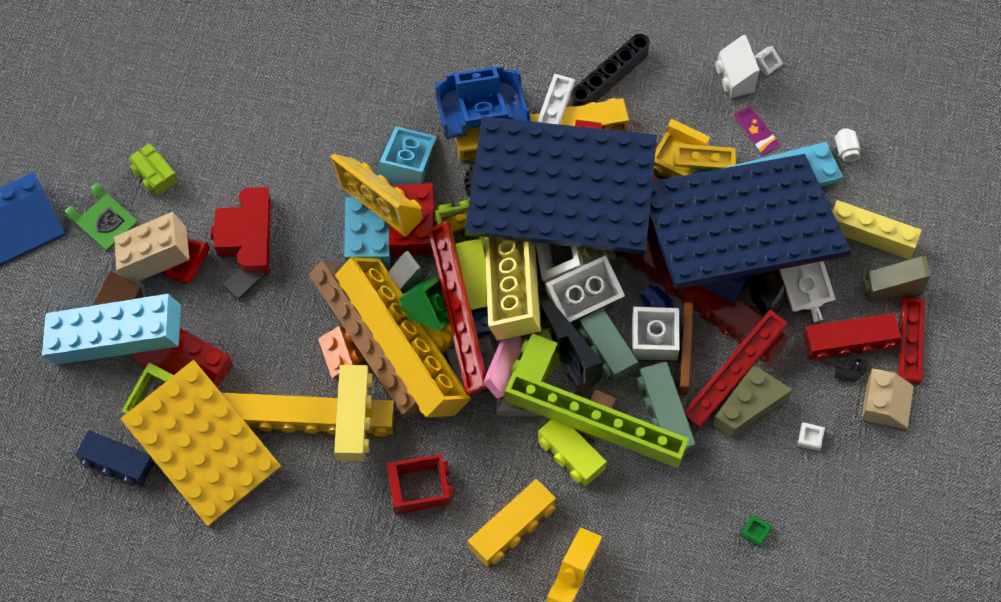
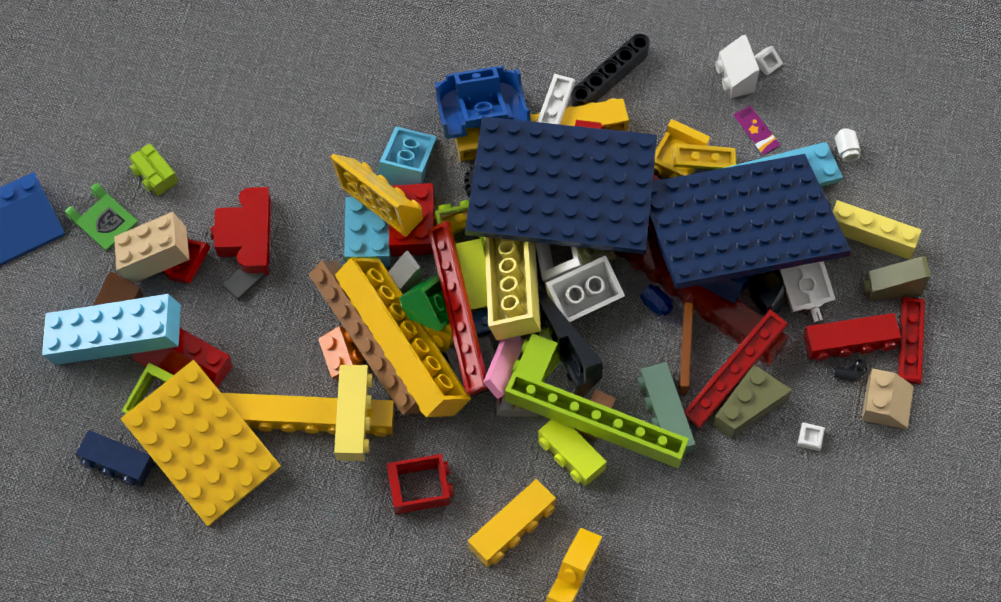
sand green brick [577,307,638,383] -> none
white brick [632,307,679,361] -> none
green tile [740,514,773,547] -> none

